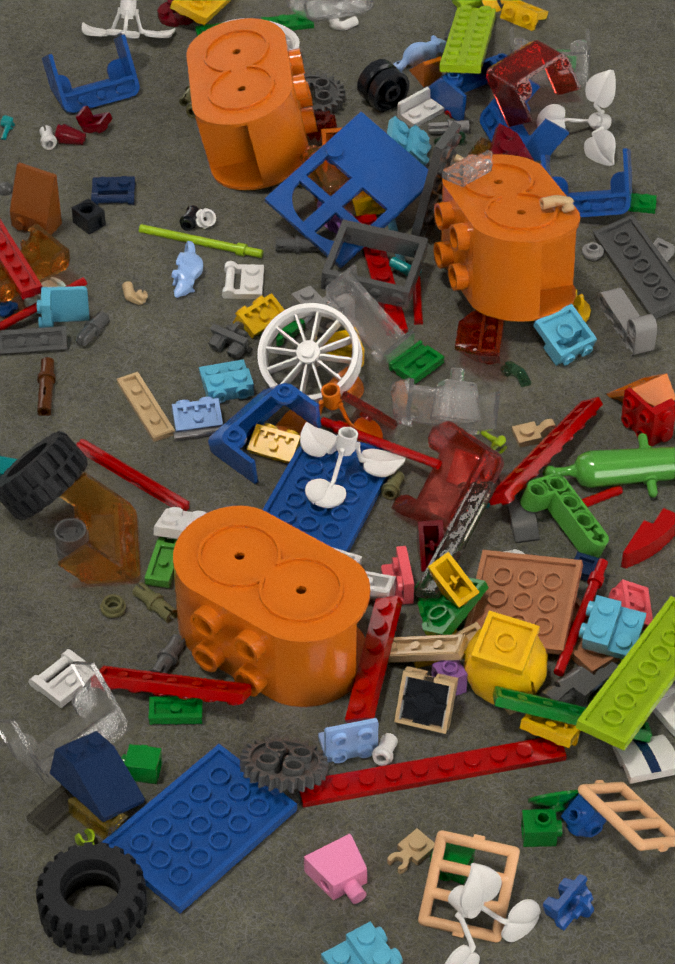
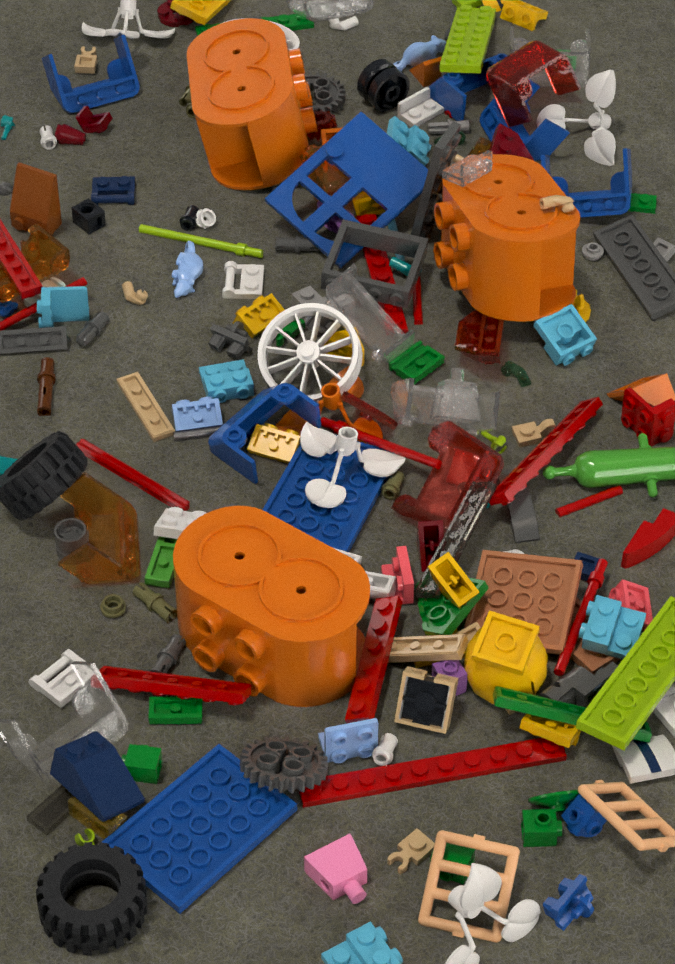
bright green beam [520,474,609,558] -> none
light grey beam [597,288,657,356] -> none
none -> tan plate [74,46,97,74]

